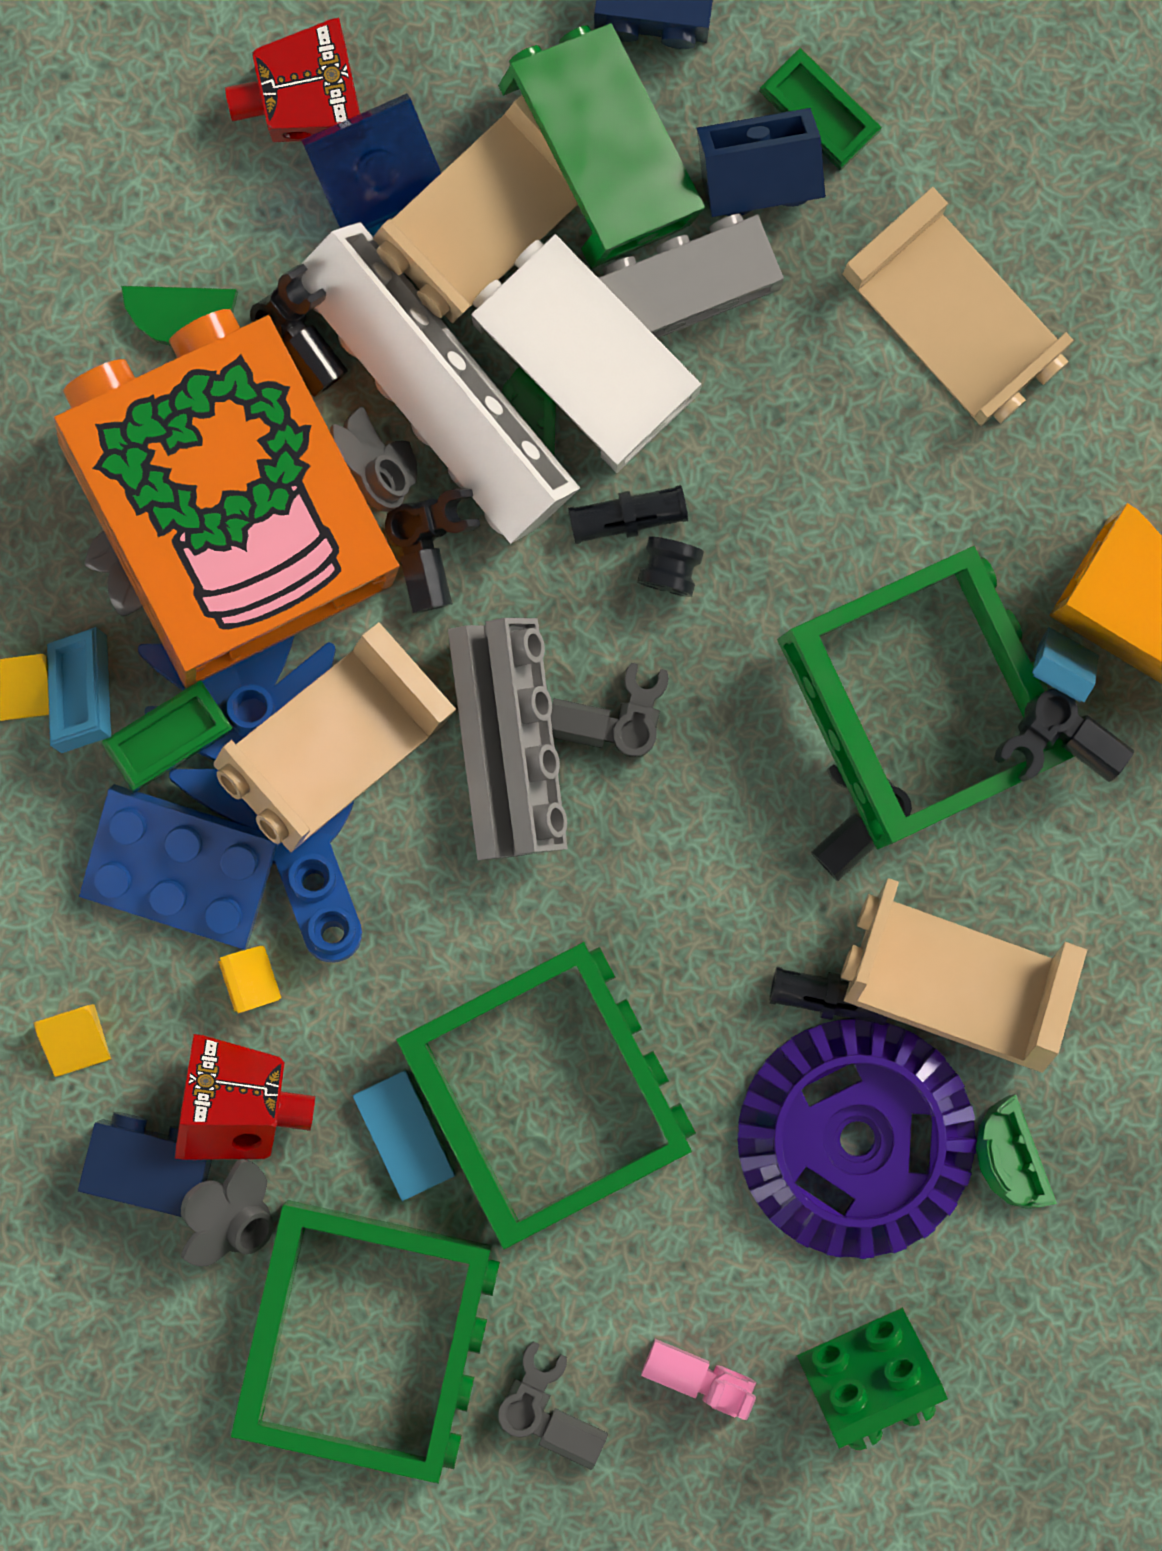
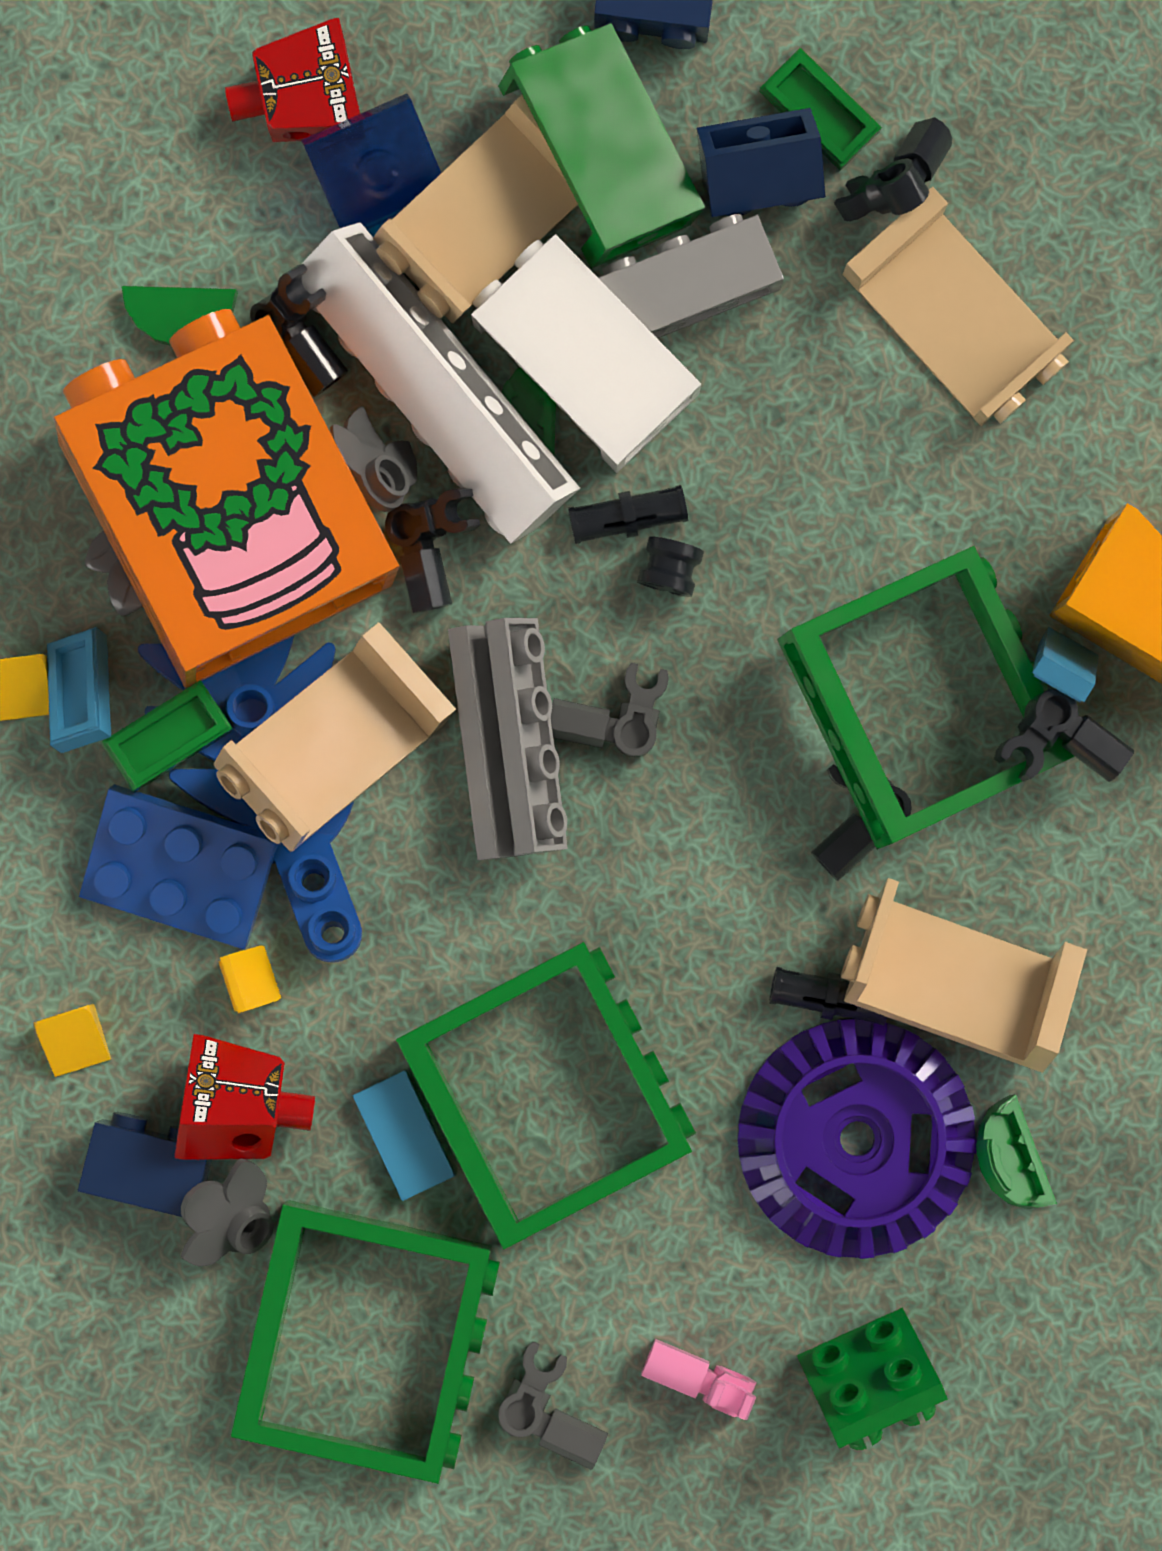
none -> black bar [834,117,952,222]

